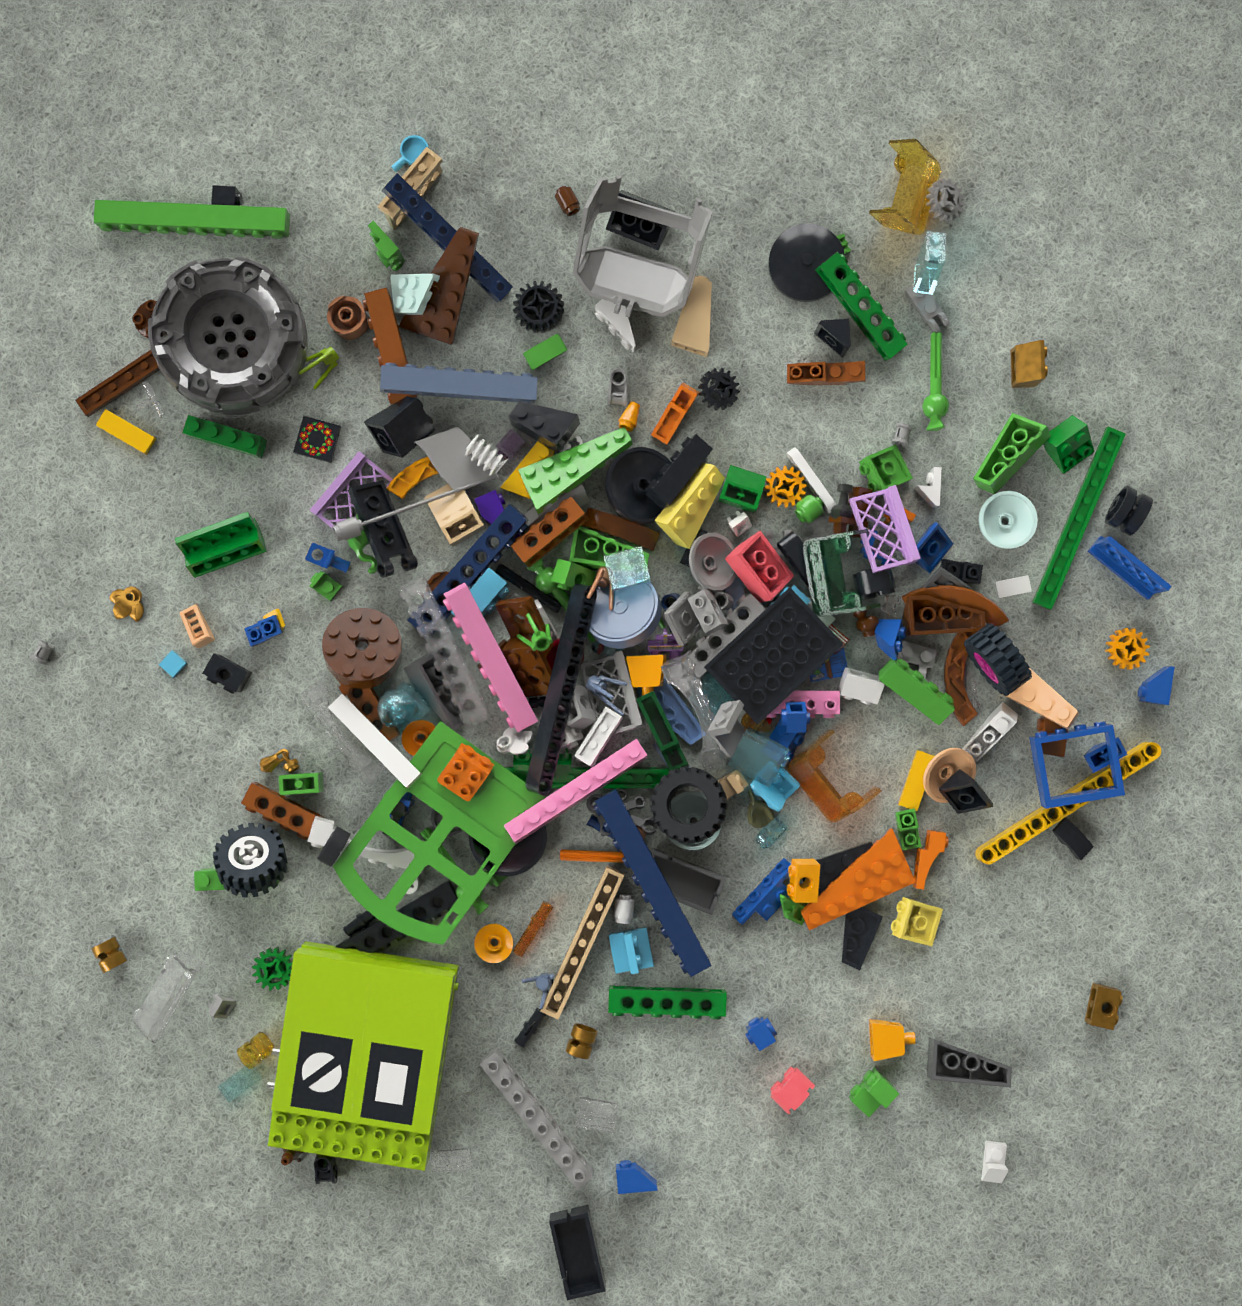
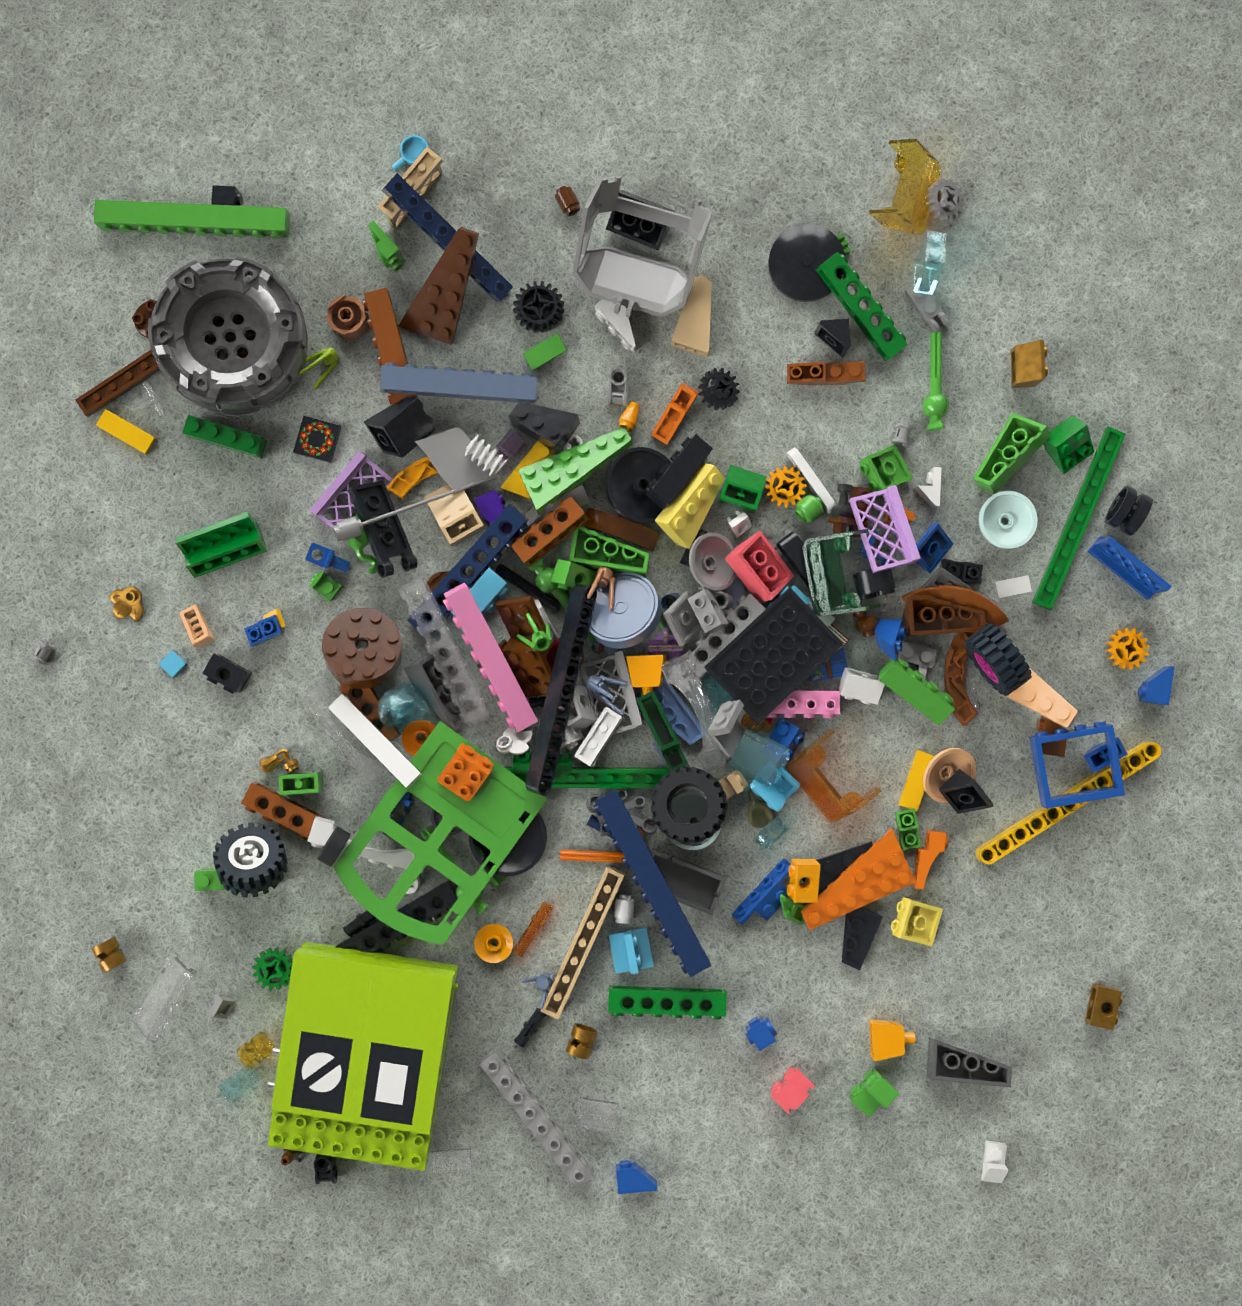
light aqua wing [390,274,440,315] -> none
bright pink brick [504,739,647,844] -> none
black piece [549,1205,606,1301] -> none
clear light blue hinge [604,546,651,590] -> none
blue brick [781,702,810,733] -> none
white slope [962,702,1018,762] -> none
black slope [1052,817,1094,861] -> none

